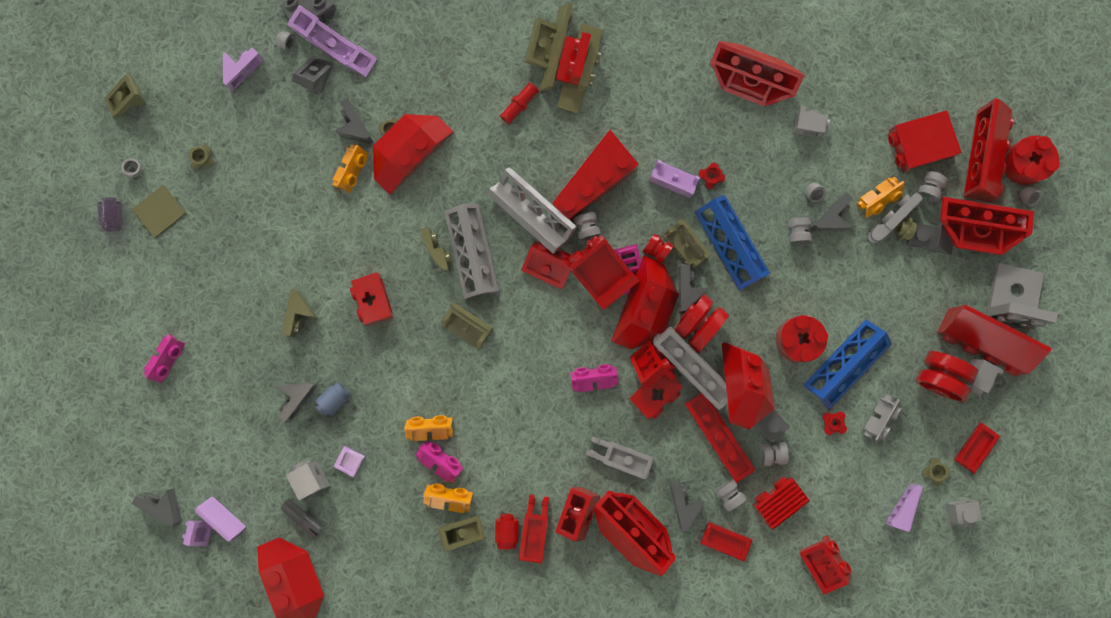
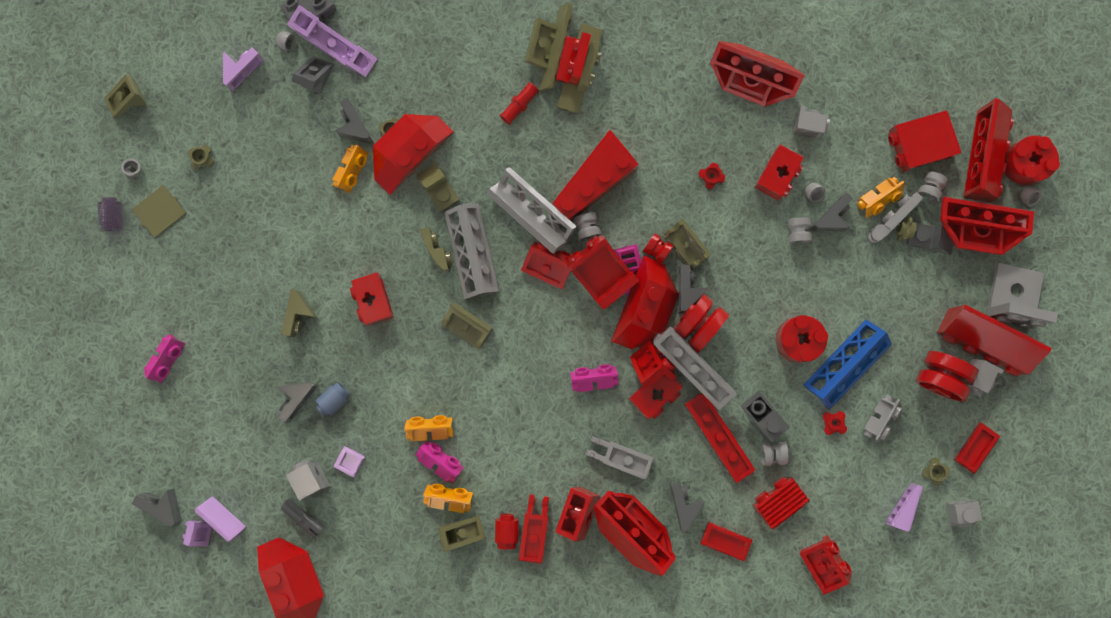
lavender hinge [649,160,700,199] -> none
blue fence [695,195,770,291] -> none
light grey wheel [714,479,747,511] -> none
red wedge [722,342,775,429] -> none
none -> olive slope [417,163,460,212]
none -> red brick [754,144,804,201]

